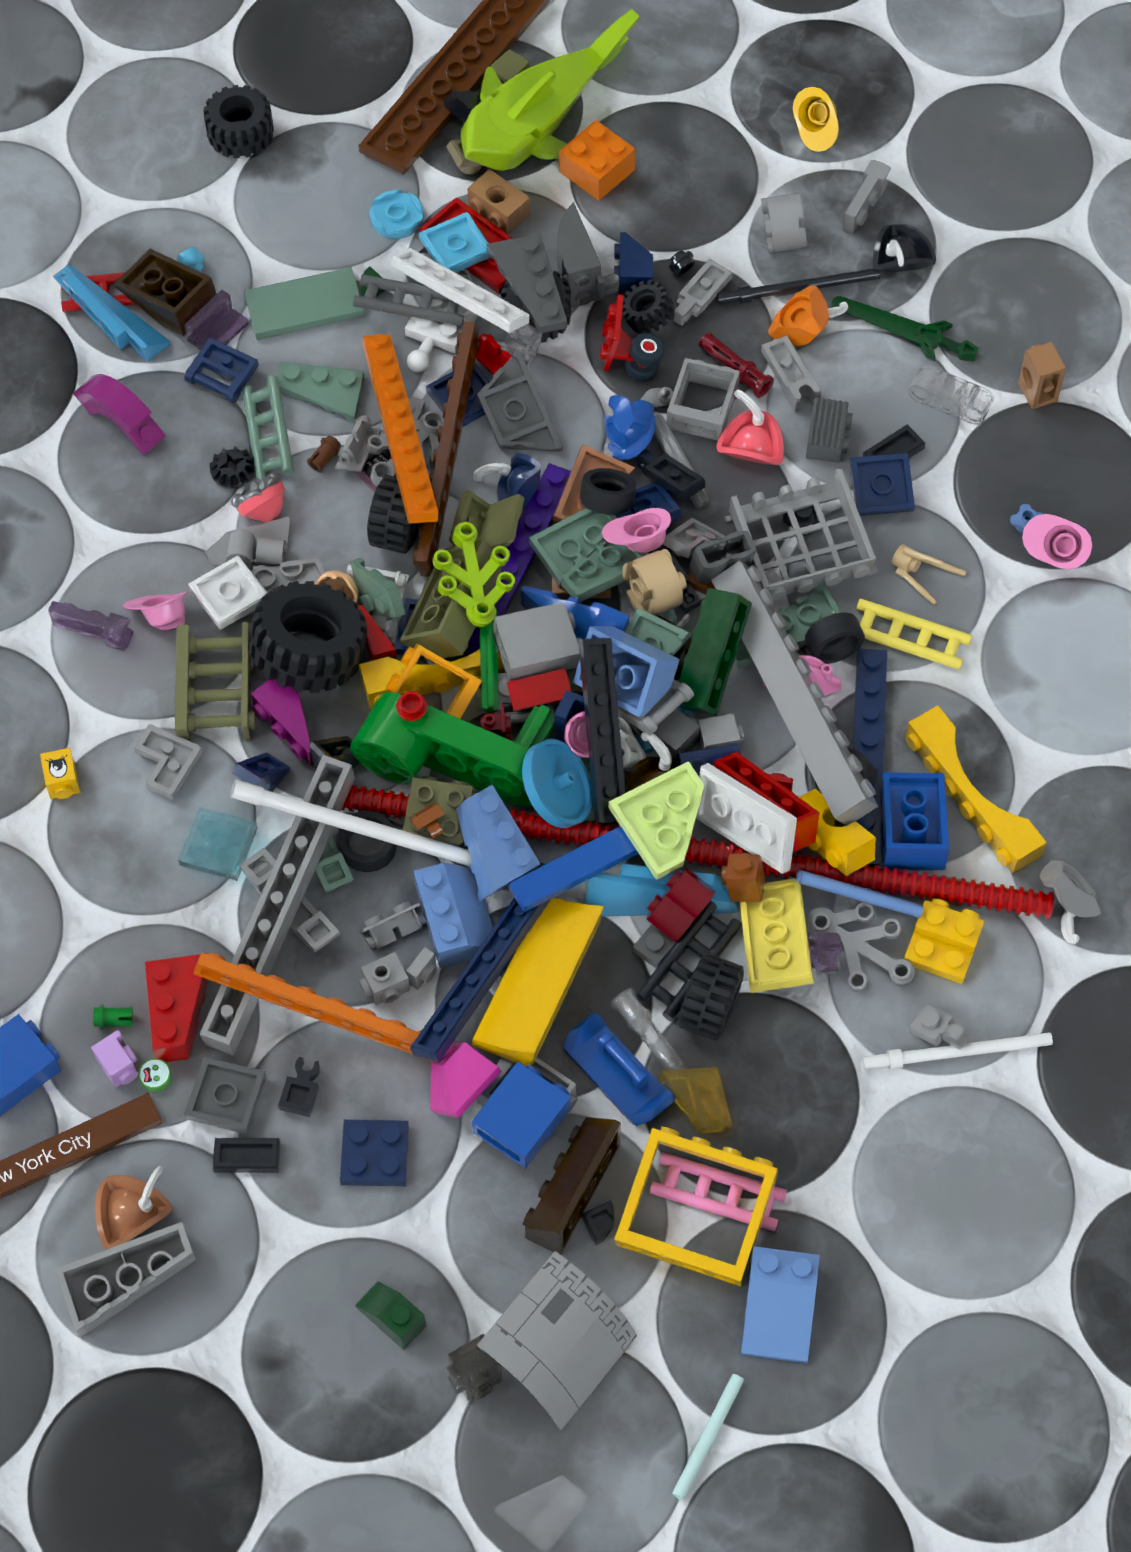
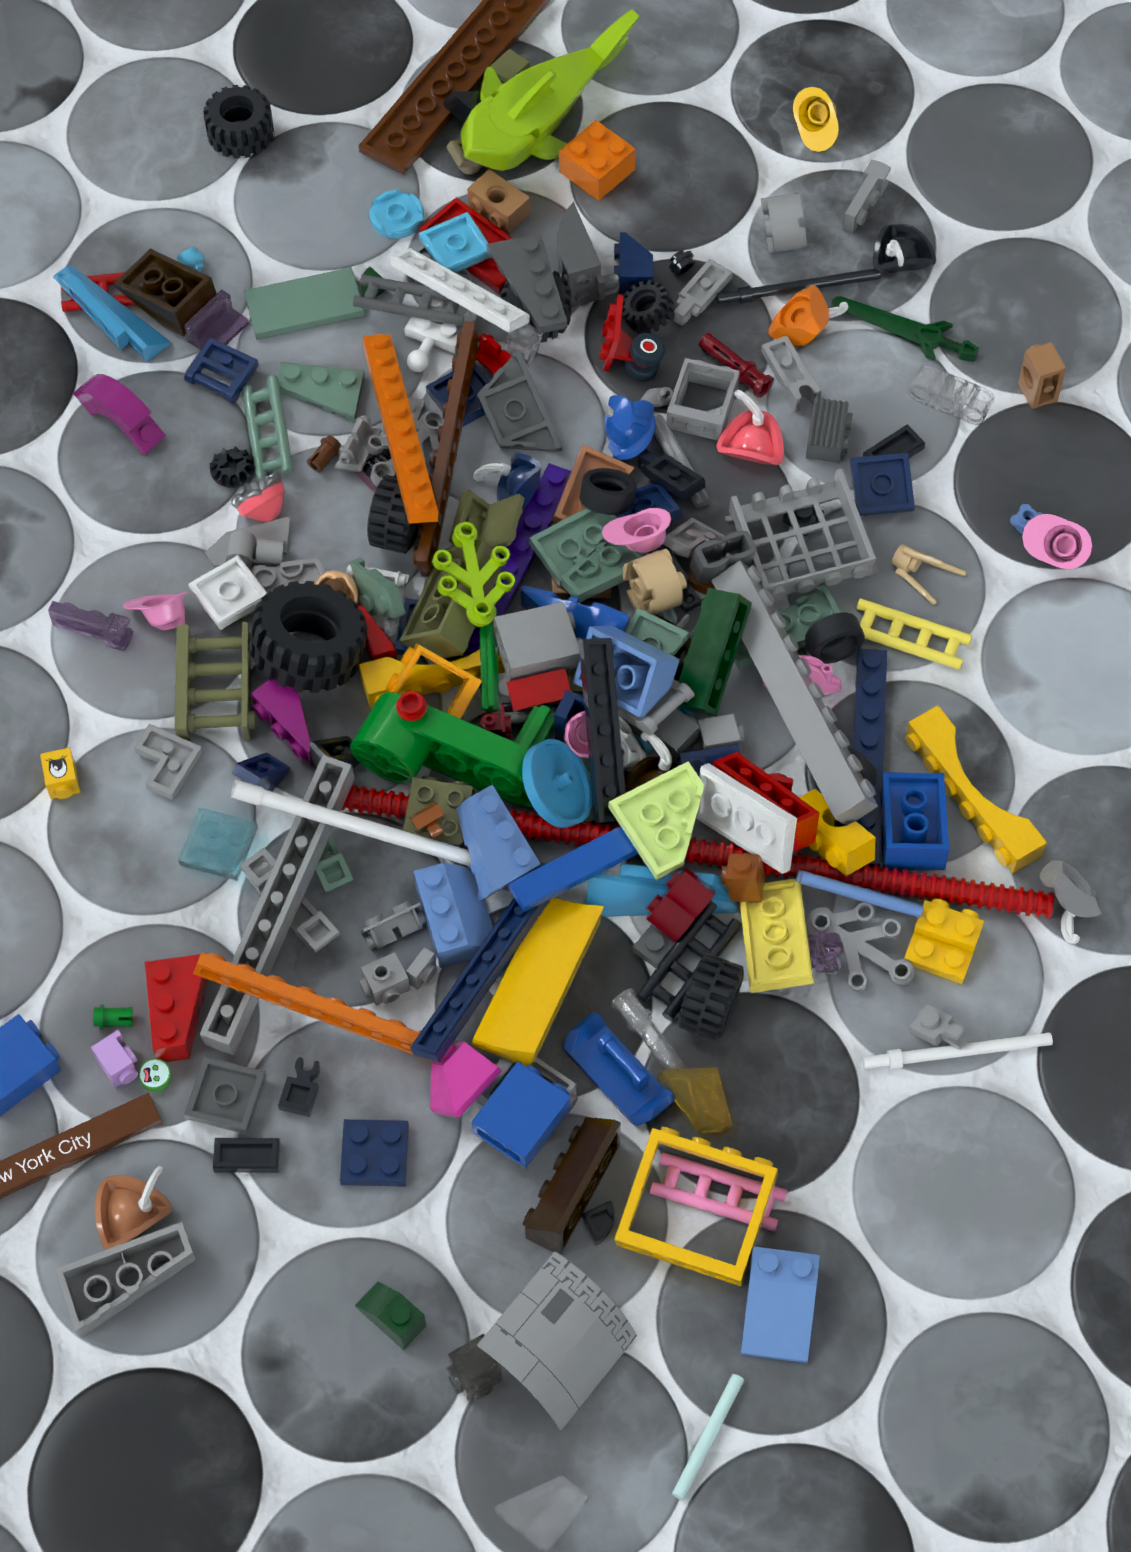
black tyre [337,810,397,873] -> none

